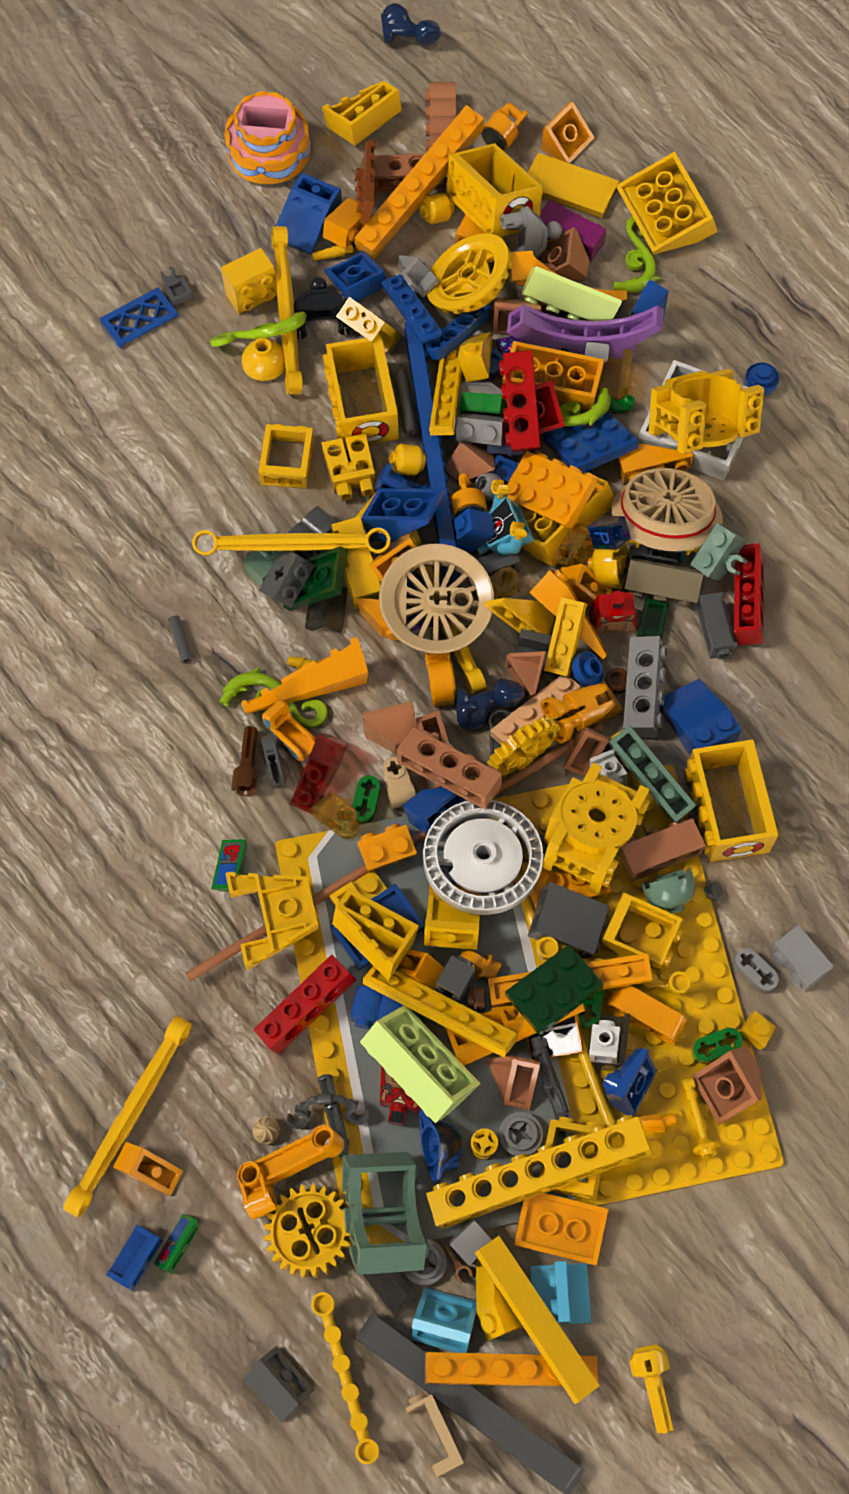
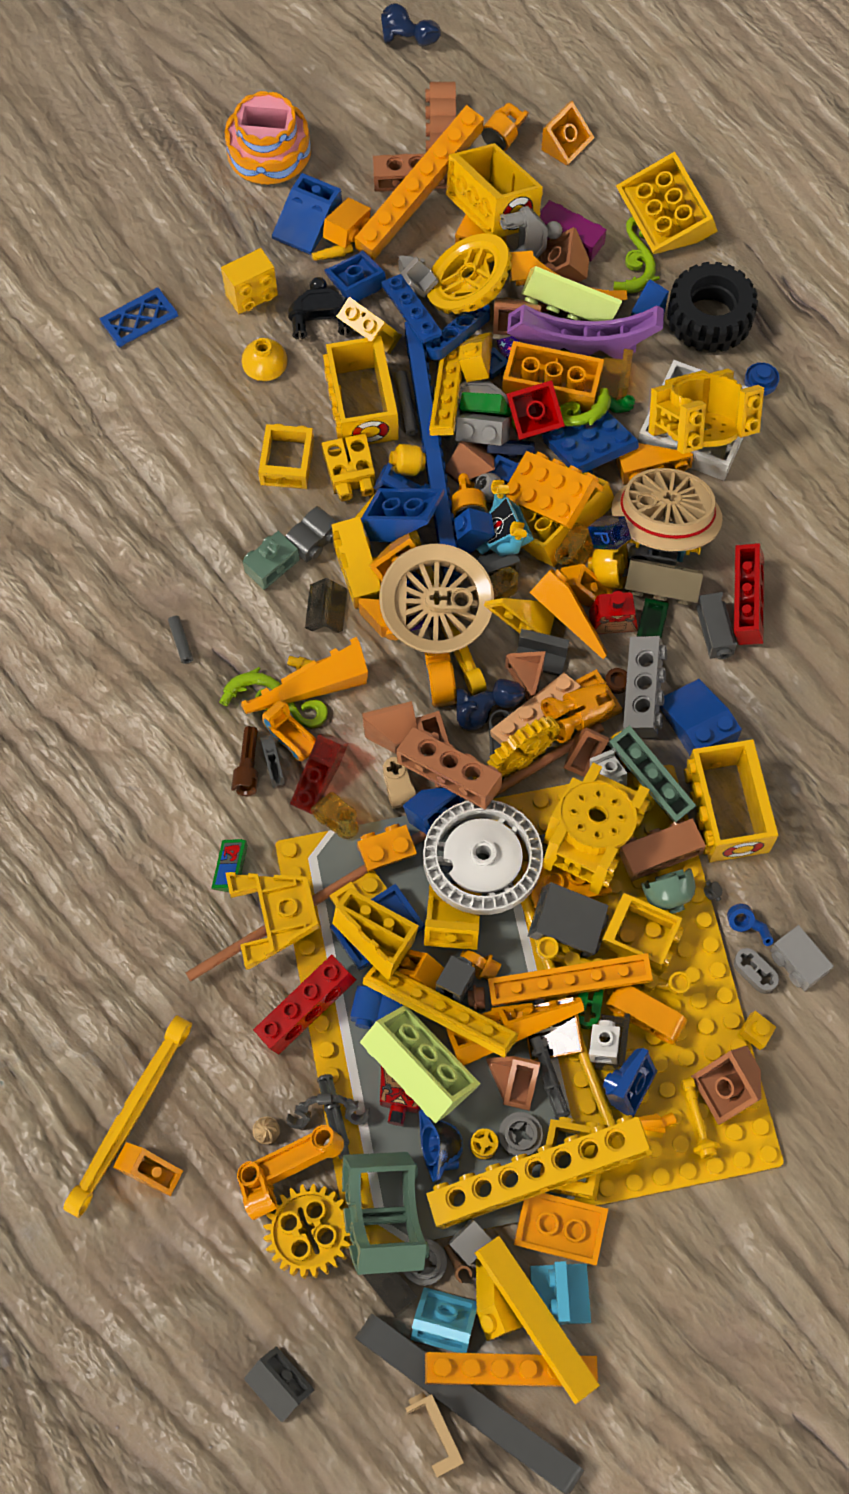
blue hinge [106,1225,163,1292] -> none
green slope [154,1214,200,1274] -> none
dark grey plate [161,267,194,307] -> none
yellow piece [192,528,391,556] -> none
lime plant [210,312,307,347] -> none
dark grey brick [259,551,315,608] -> none
yellow piece [271,226,302,395] -> none
dark green plate [283,546,348,611] -> none
yellow bar [311,1292,379,1464] -> none
yellow wedge [322,80,402,146] -> none
green beam [352,775,380,824] -> none
dark orange wing [354,140,376,223] -> none
yellow head [420,193,454,225] -> none
red brick [499,350,541,452] -> none
dark green plate [505,945,603,1036] -> none
yellow tile [528,153,619,218] -> none
yellow plate [544,597,588,677] -> none
blue plate [572,651,604,687] -> none
light grey slope [585,342,609,363] -> none
yellow piece [629,1344,674,1434] -> none
sand green brick [690,523,747,581] -> none
green beam [691,1028,742,1064] -> none
none -> black tyre [667,262,758,353]
none -> blue plate [727,904,774,946]

